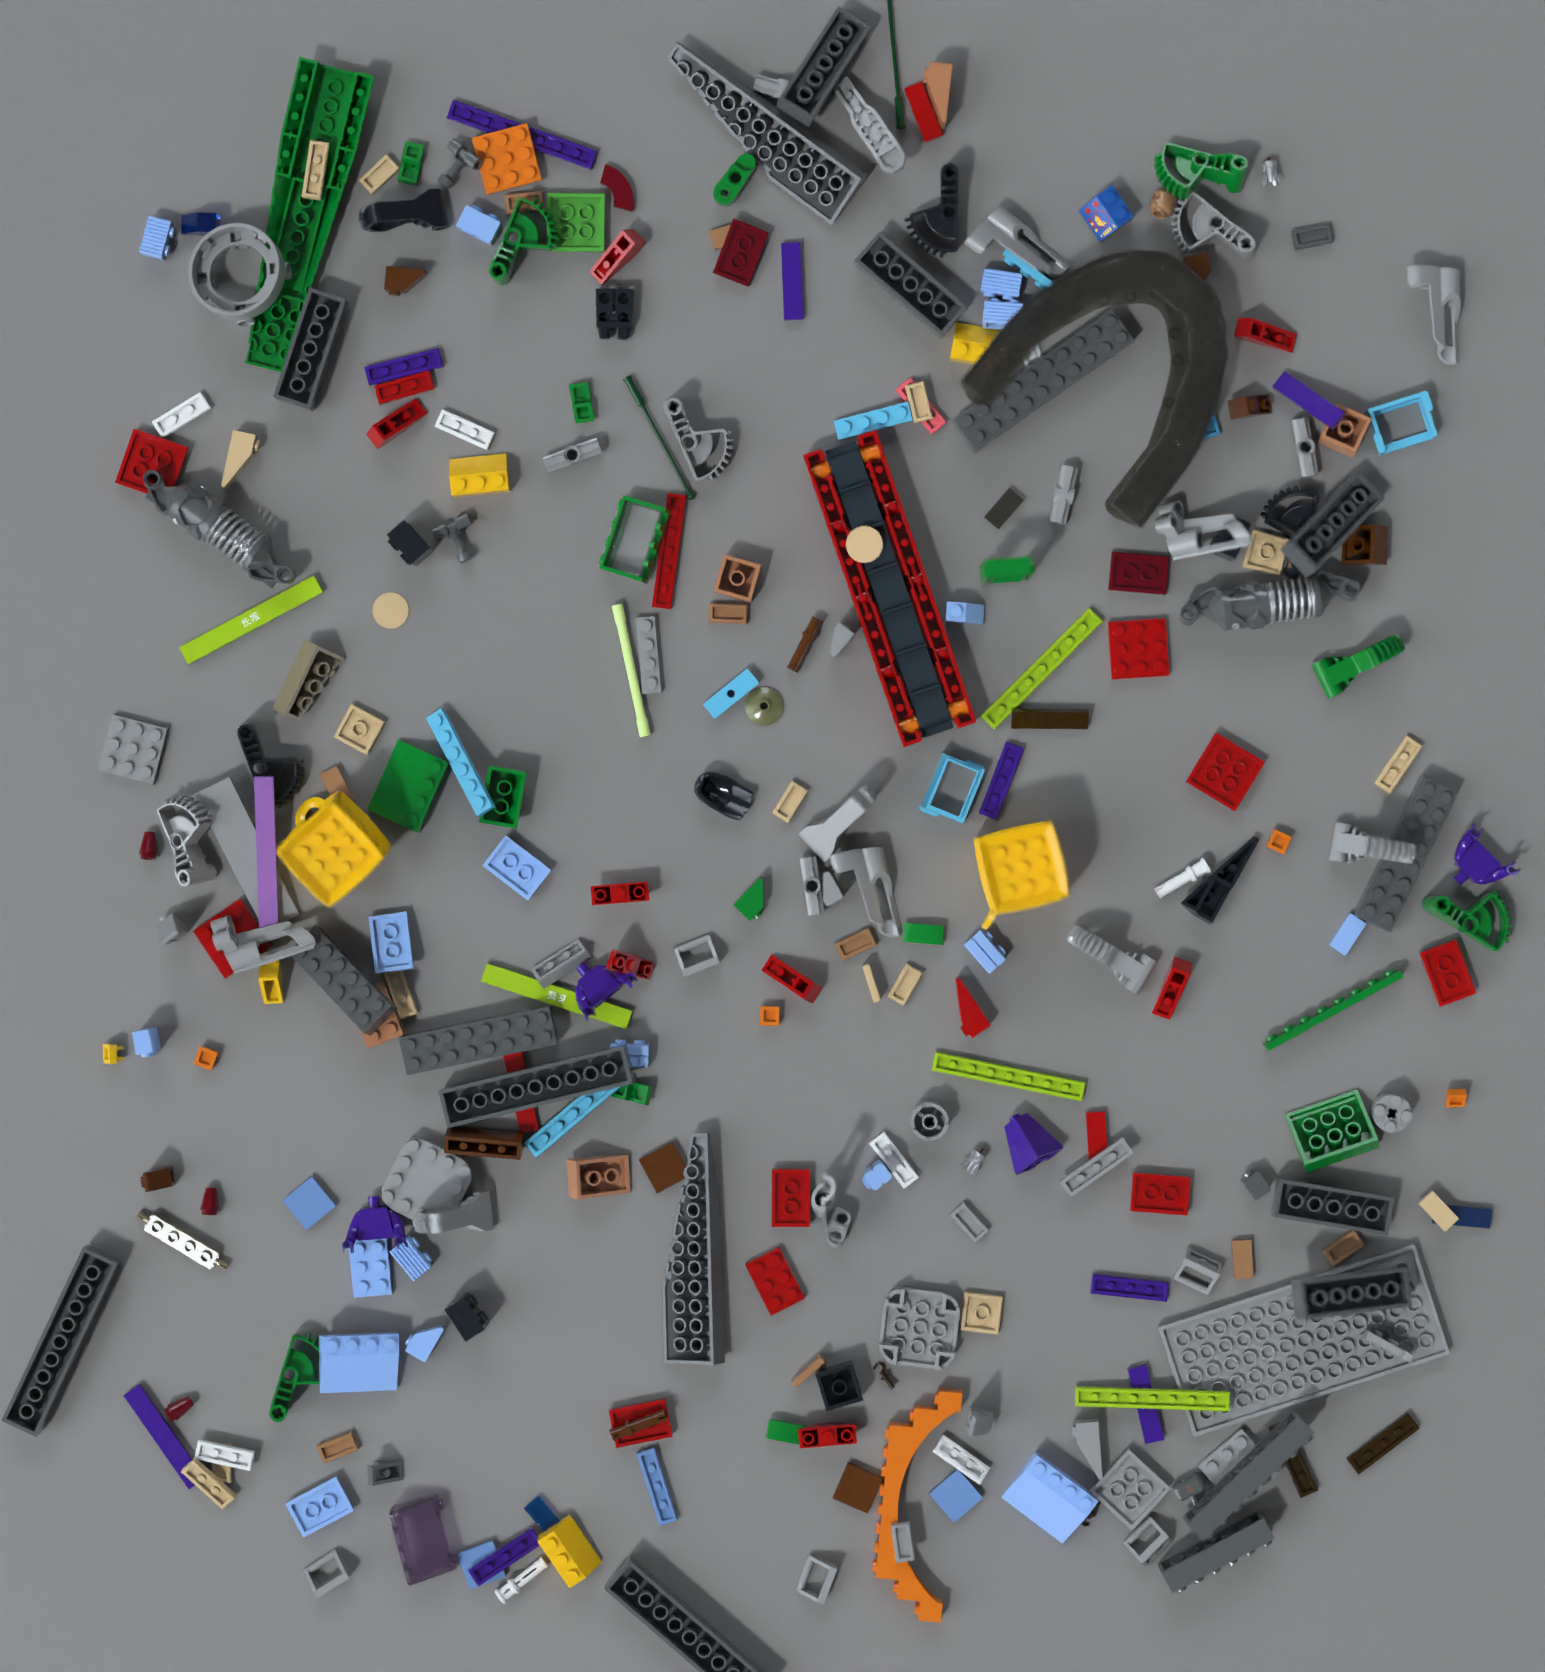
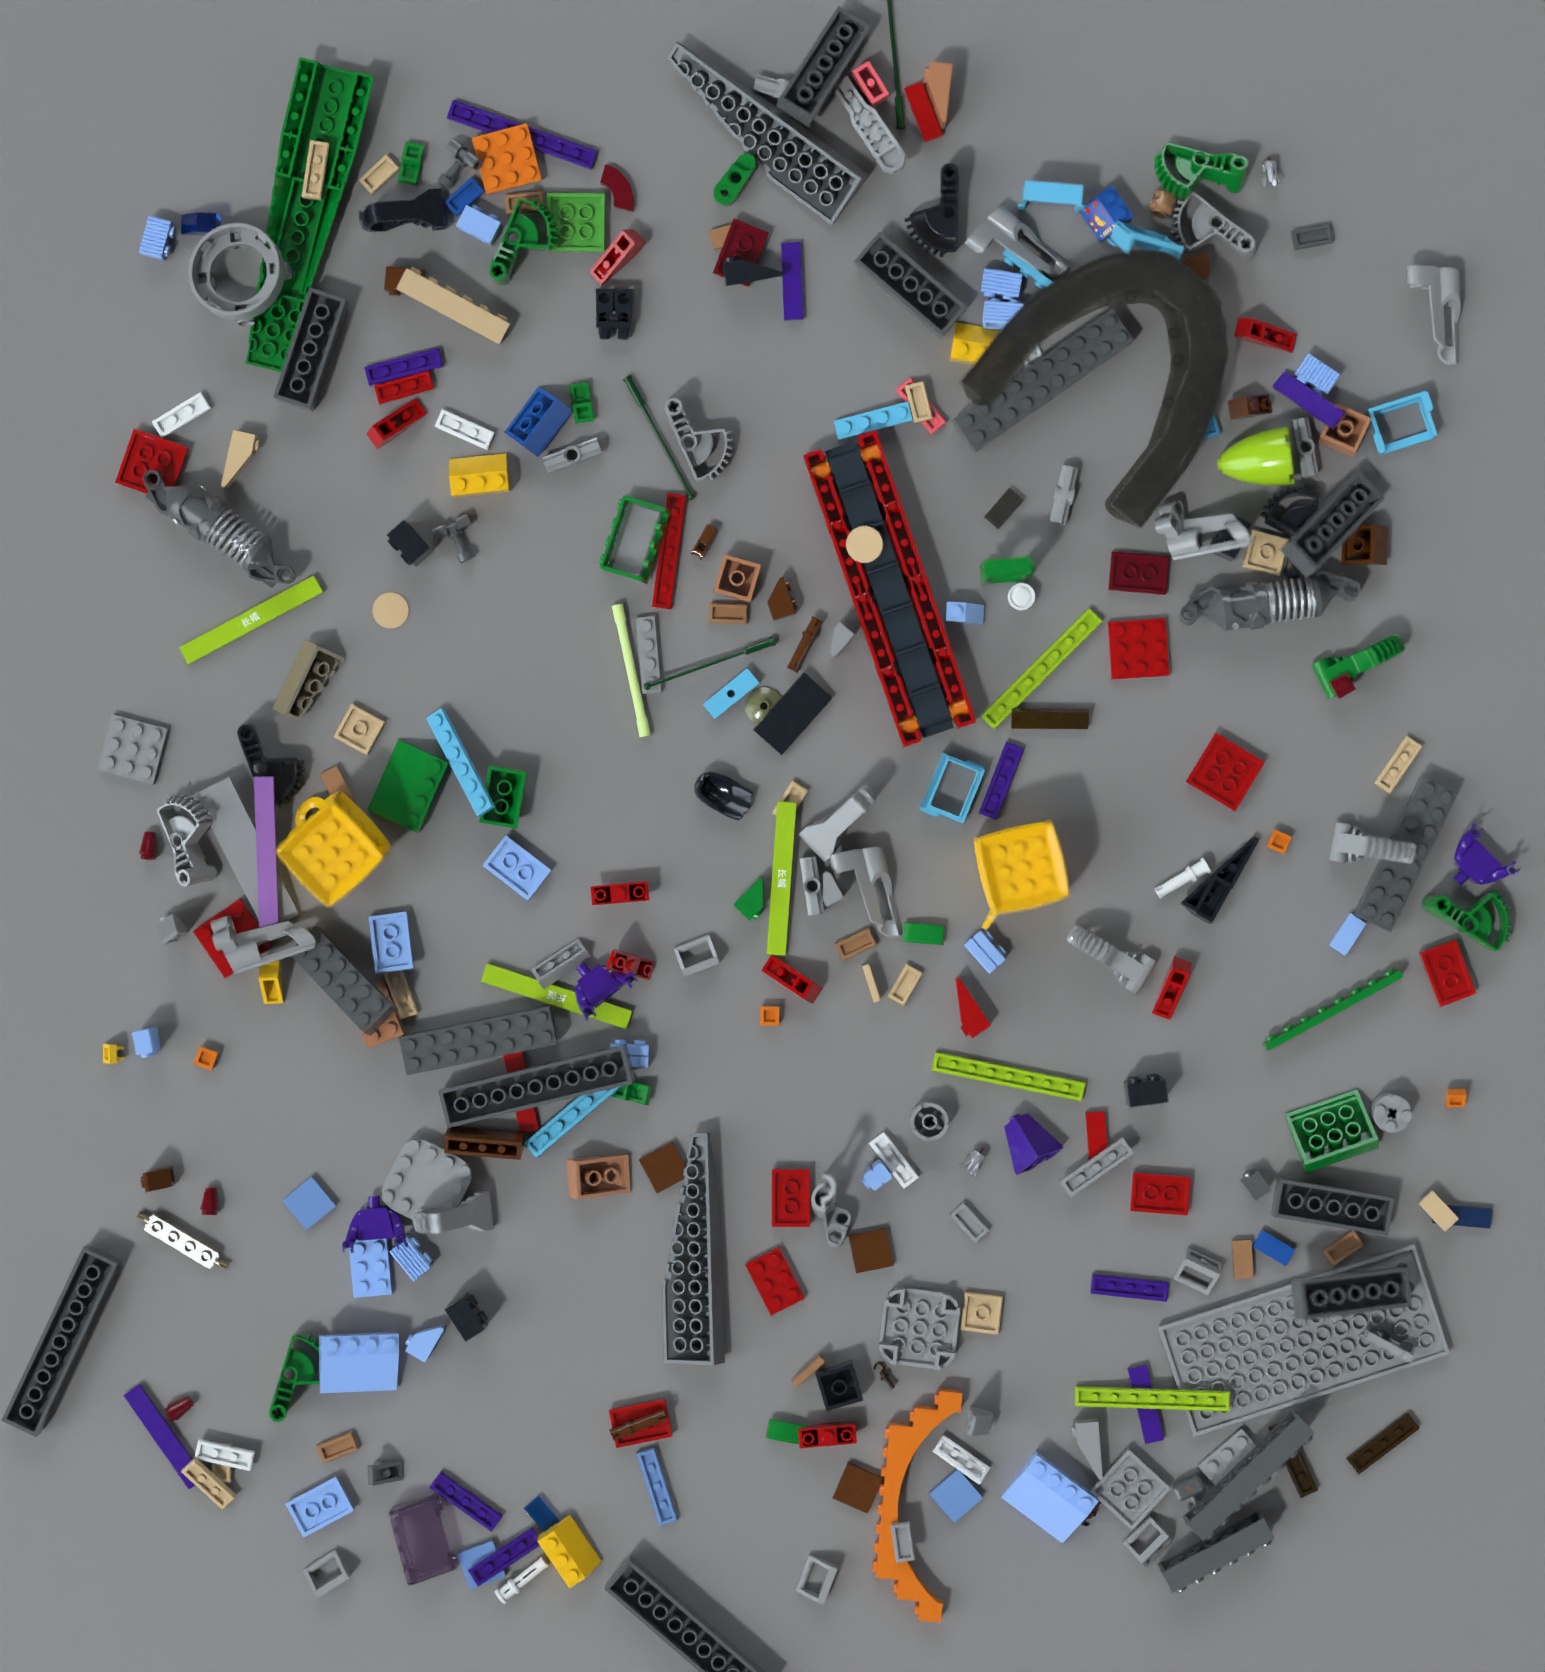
none -> tan brick [396,267,510,344]
none -> dark purple tile [429,1471,503,1532]
none -> blue tile [444,177,485,217]
none -> blue slope [504,386,572,457]
none -> dark green piece [643,637,776,690]
none -> reddish brown bar [691,524,718,560]
none -> black slope [721,257,784,286]
none -> black tile [753,672,832,755]
none -> reddish brown slope [767,577,798,621]
none -> lime tile [767,801,797,956]
none -> reddish brown tile [848,1228,894,1274]
none -> coral brick [852,61,889,108]
none -> white wheel [1007,583,1035,611]
none -> medium azure piece [1017,181,1085,213]
none -> medium azure piece [1107,221,1184,269]
none -> black brick [1123,1074,1168,1107]
none -> lime cylinder [1217,426,1295,486]
none -> blue tile [1252,1230,1295,1266]
none -> light blue brick [1294,354,1340,396]
none -> dark red plate [1329,673,1356,699]

